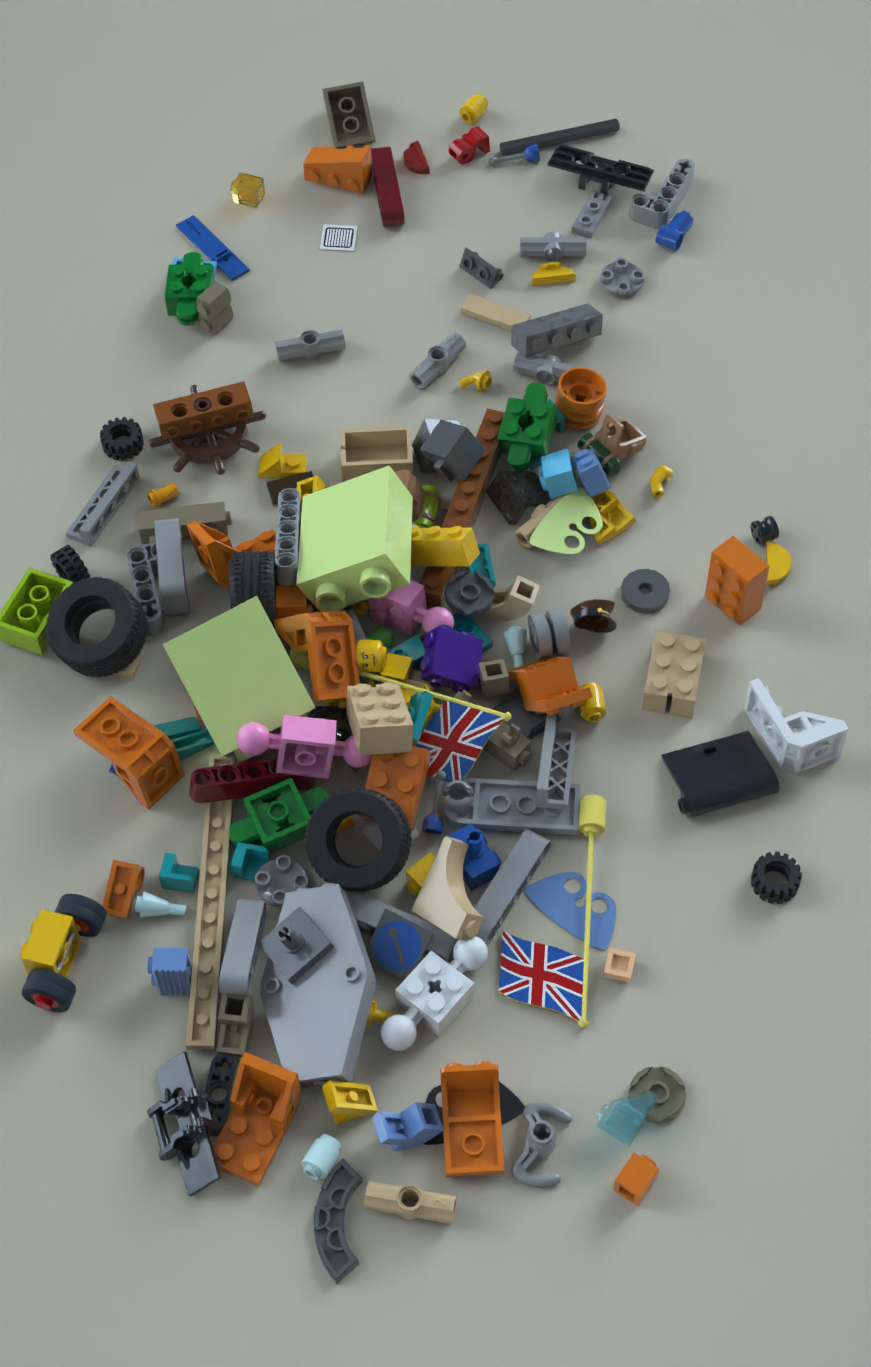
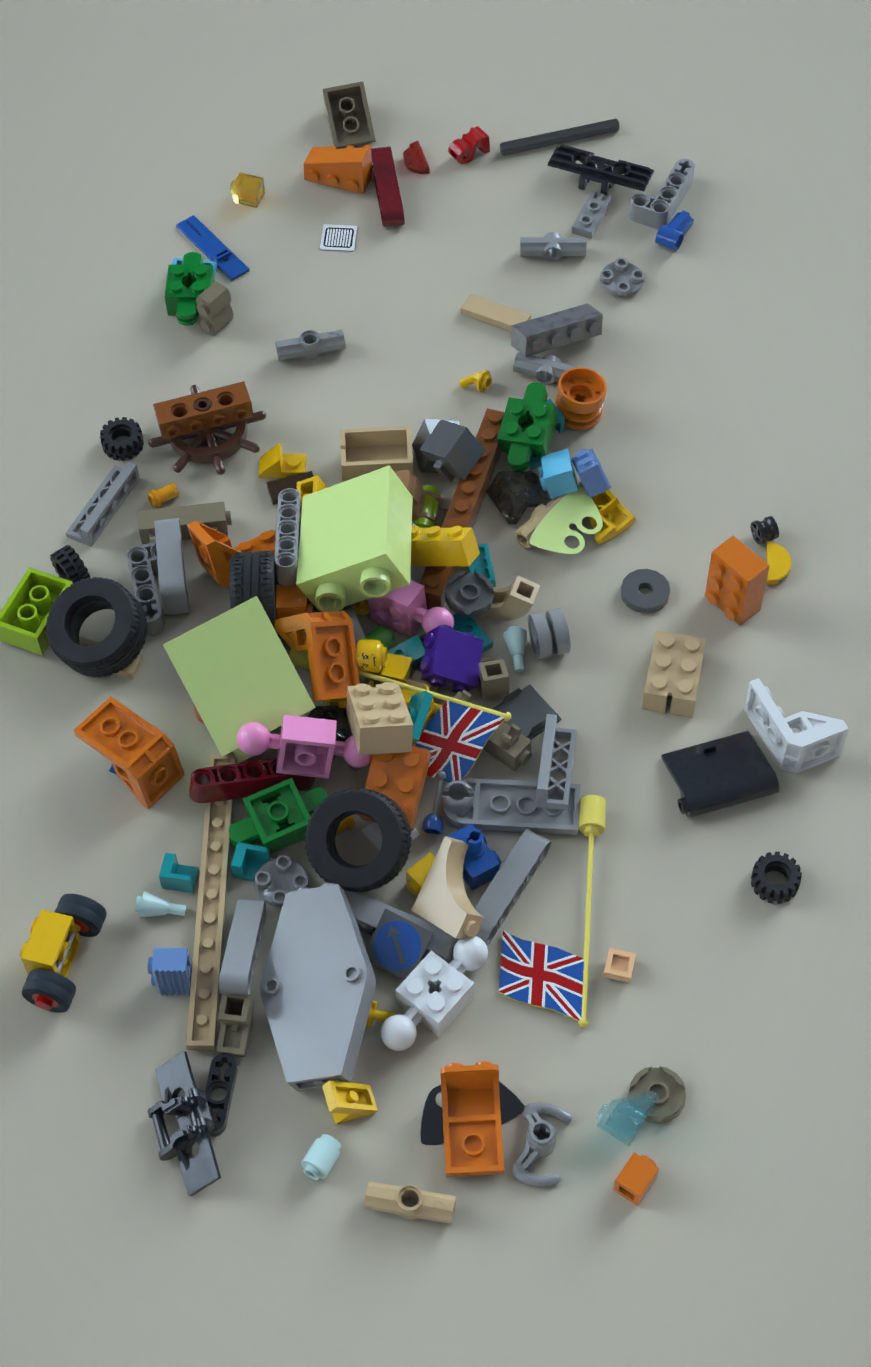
orange plate [102,859,145,919] -> none
teal piece [154,716,201,740] -> none
teal piece [171,729,215,761] -> none
orange bracket [213,1052,302,1187] -> none
dark grey tile [258,906,334,984] -> none
dark grey tile [314,1158,363,1284] -> none
medium blue brick [372,1102,444,1151] -> none
light grey piece [409,332,466,389] -> none
yellow brick [459,94,488,124] -> none
dark grey hinge [459,247,504,289] -> none
hinge [489,144,540,166] -> none
orange bracket [507,657,592,715] -> none
medium blue piece [525,872,616,950] -> none
yellow tile [532,262,576,286] -> none
reddish brown piece [570,599,617,633] -> none
medium nougat piece [577,413,647,477] -> none
yellow brick [580,683,606,722] -> none
yellow arm [649,465,673,498] -> none

